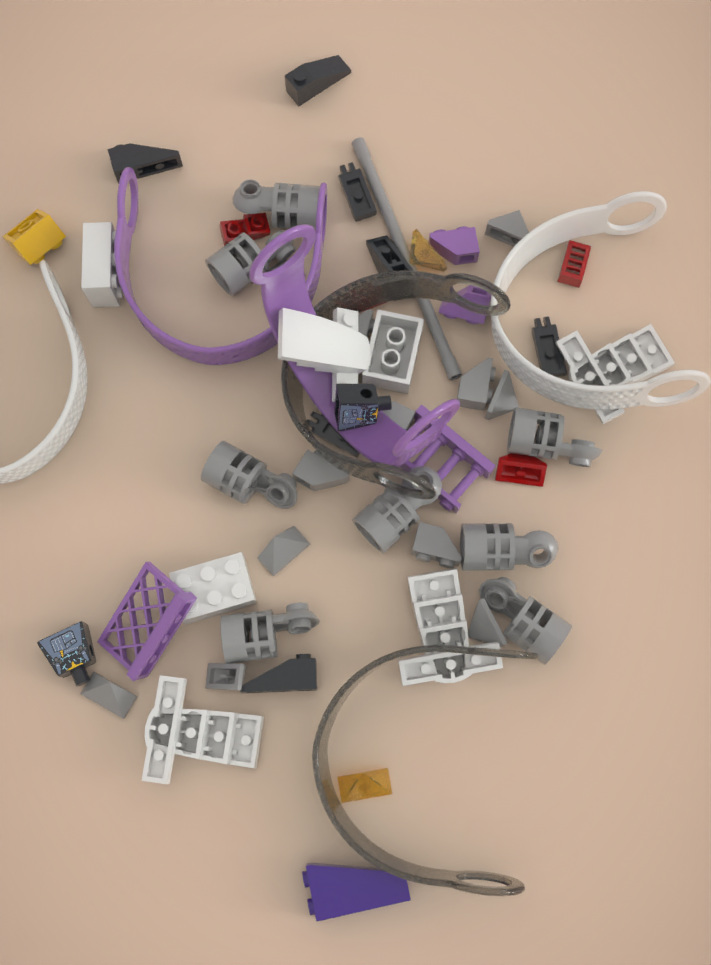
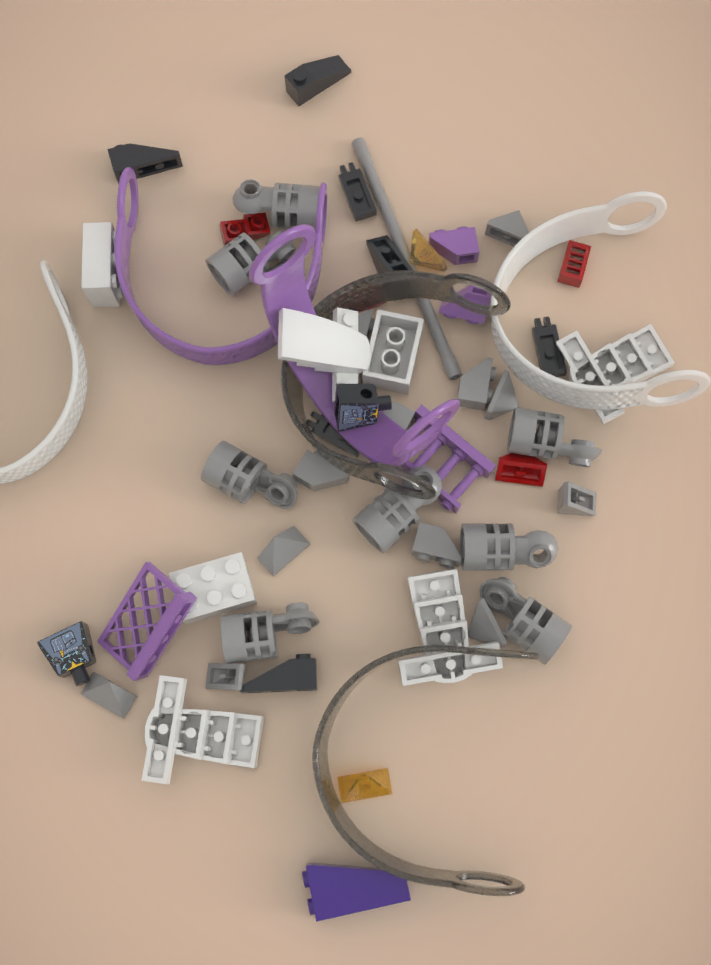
yellow slope [2,209,66,265] -> none
none -> light grey slope [557,481,596,516]

